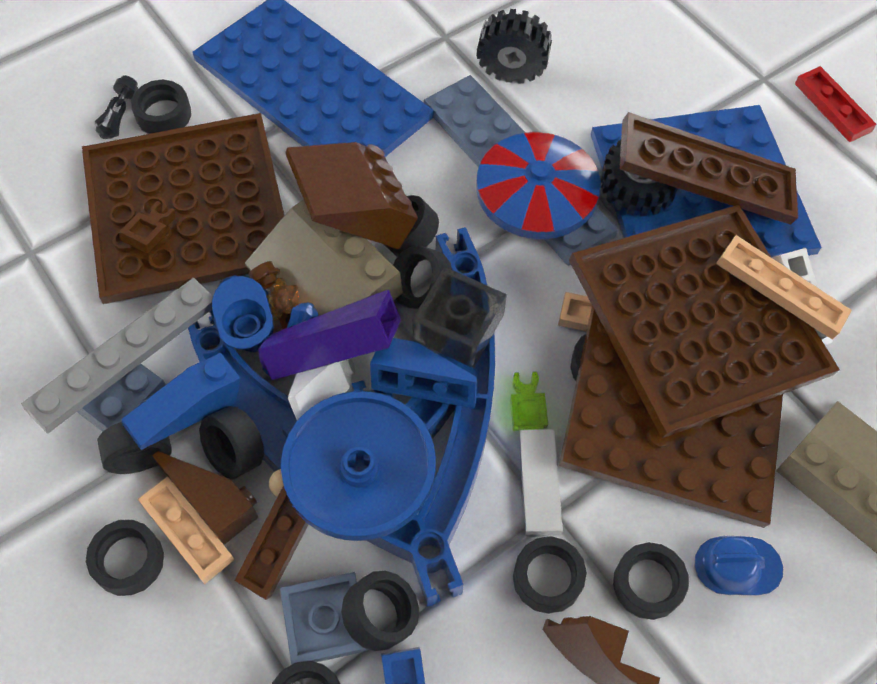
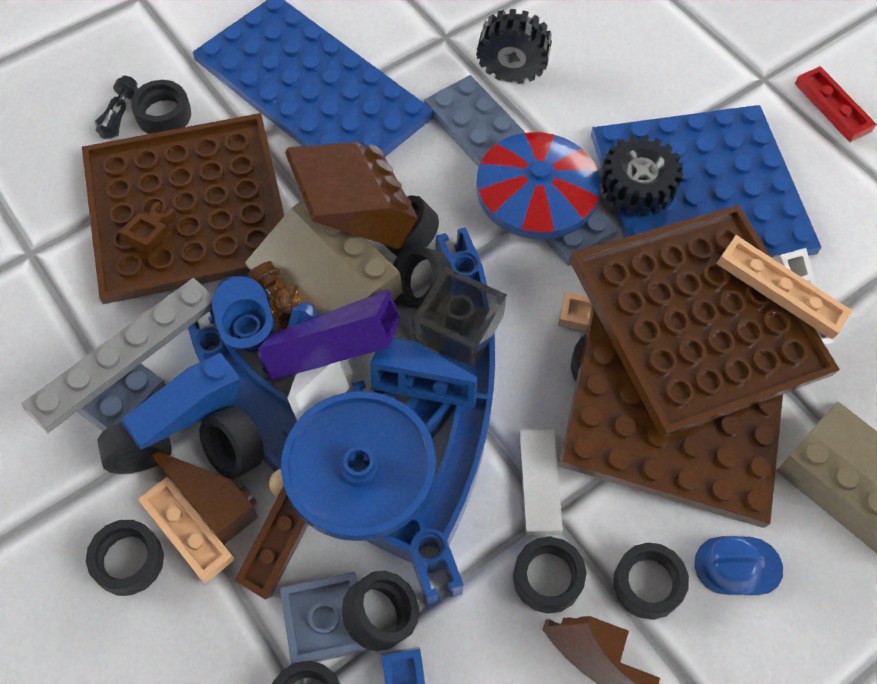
clear neon green plate [510,372,548,431] -> none
reddish brown plate [620,112,798,225] -> none

